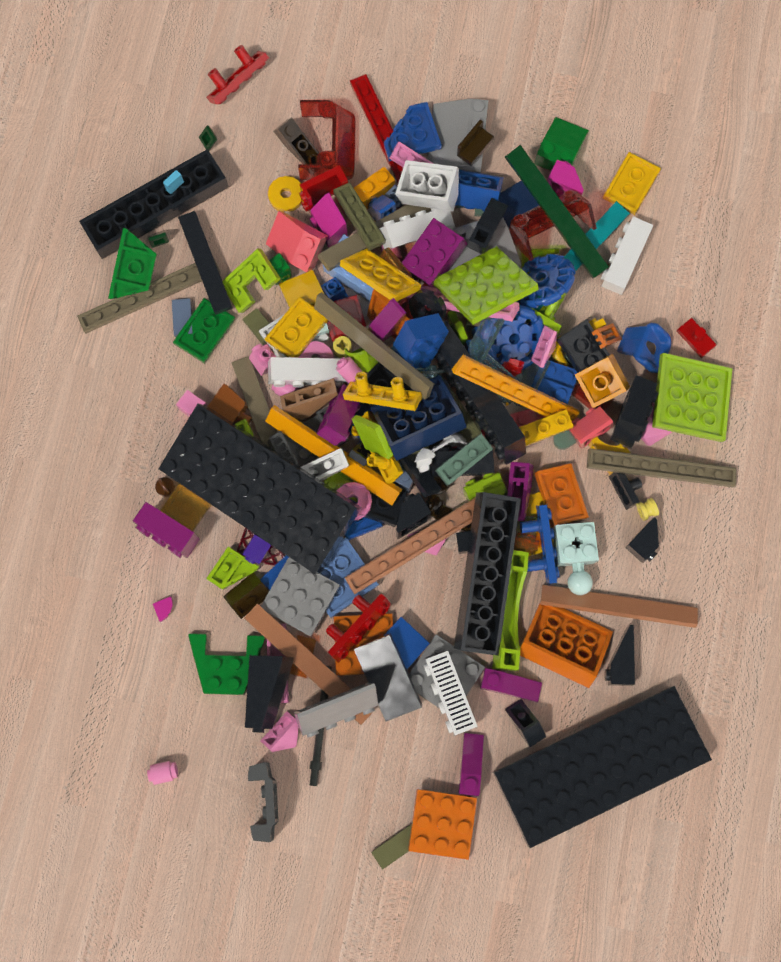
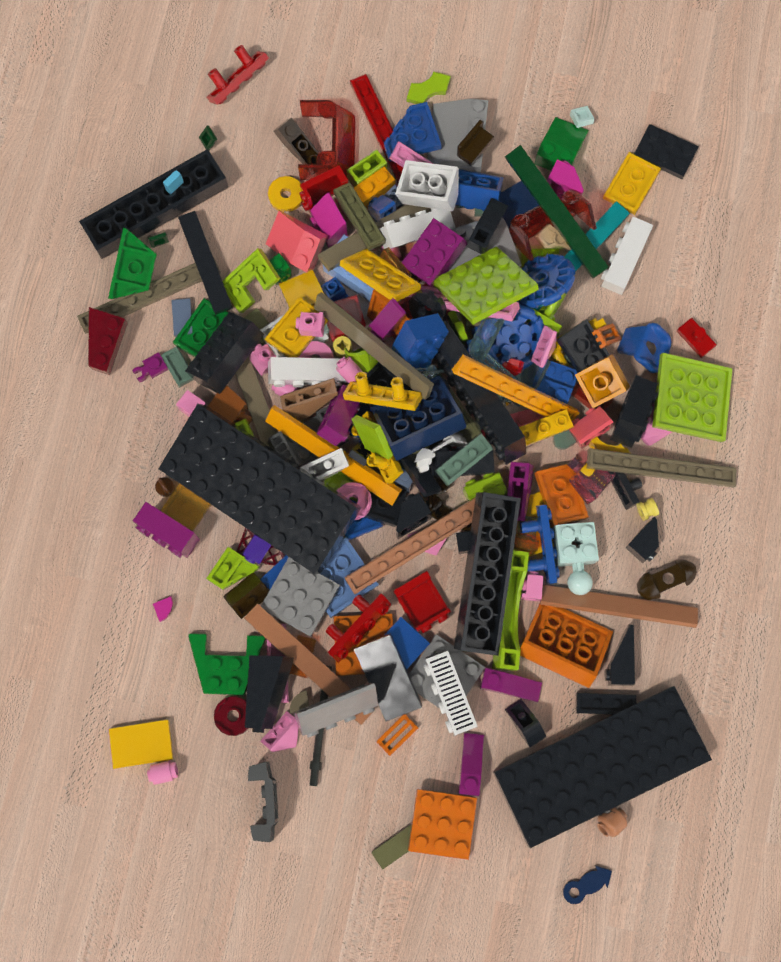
none -> dark red wedge [88,307,128,375]
none -> yellow tile [109,720,174,769]
none -> magenta plate [132,352,169,382]
none -> sand green tile [161,346,194,388]
none -> black brick [185,312,264,394]
none -> dark red tile [214,696,249,736]
none -> dark tan tile [290,690,309,714]
none -> bright pink brick [296,312,325,337]
none -> lime brick [347,150,387,187]
none -> orange tile [376,714,418,756]
none -> red panel [393,571,451,633]
none -> lime tile [406,72,451,104]
none -> bright pink brick [520,571,543,602]
none -> tan tile [534,224,571,252]
none -> dark blue brick [563,866,612,904]
none -> clear pink torso [567,457,616,504]
none -> light aqua plate [570,106,594,128]
none -> black plate [576,693,636,715]
none -> nougat head [597,807,627,837]
none -> black plate [634,124,699,179]
none -> dark brown piece [637,560,697,600]

